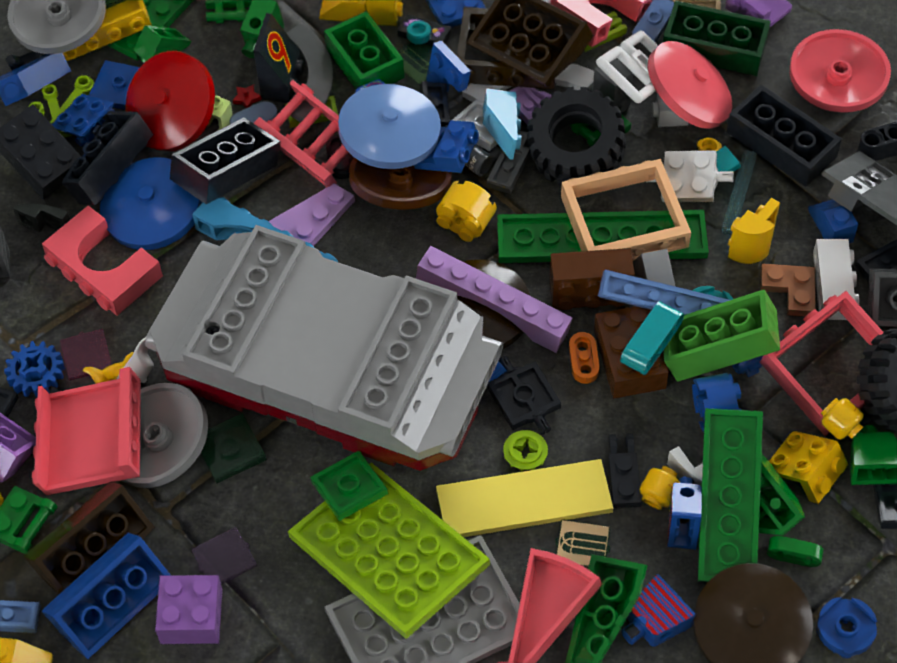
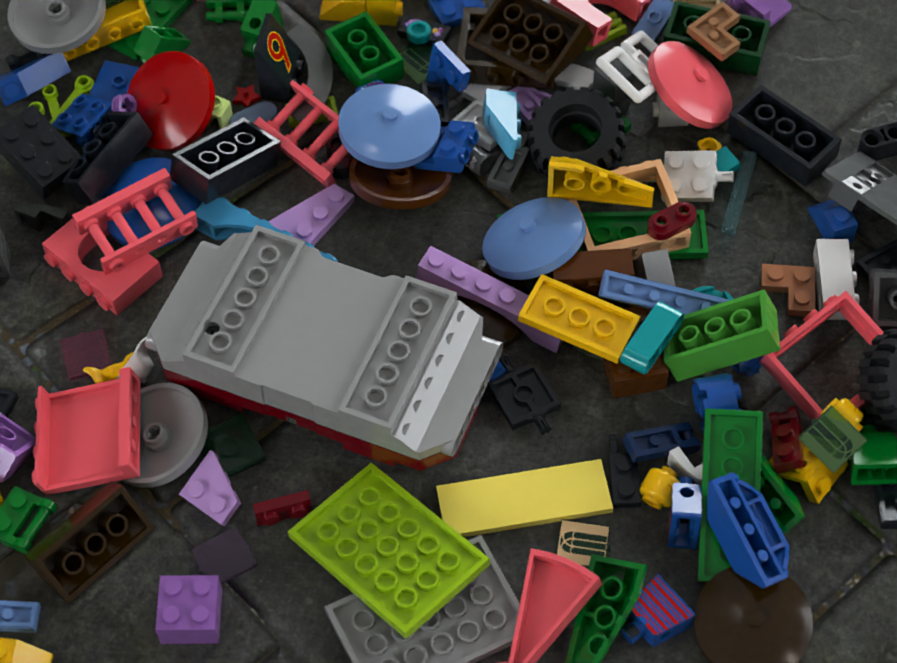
blue gear [4,341,65,397] -> none
blue slope [41,533,171,659] -> none
green plate [310,451,388,521] -> none
yellow brick [436,181,497,242] -> none
lime gear [503,430,548,472] -> none
orange plate [569,332,600,384] -> none
yellow brick [728,198,780,264] -> none
green beam [767,536,824,567] -> none
coral dish [789,29,891,113] -> none
blue plate [816,597,877,658] -> none
none -> coral fence [72,168,198,275]
none -> medium lavender bush [111,94,137,112]
none -> lavender wing [179,450,241,527]
none -> dark red plate [252,490,312,526]
none -> medium blue dish [482,197,586,280]
none -> yellow plate [518,274,641,364]
none -> yellow wedge [547,156,654,208]
none -> dark blue plate [622,422,701,463]
none -> dark red plate [647,202,697,240]
none -> medium nougat plate [687,1,740,61]
none -> blue wedge [707,472,789,588]
none -> dark red plate [769,405,805,474]
none -> clear green piece [798,405,868,473]

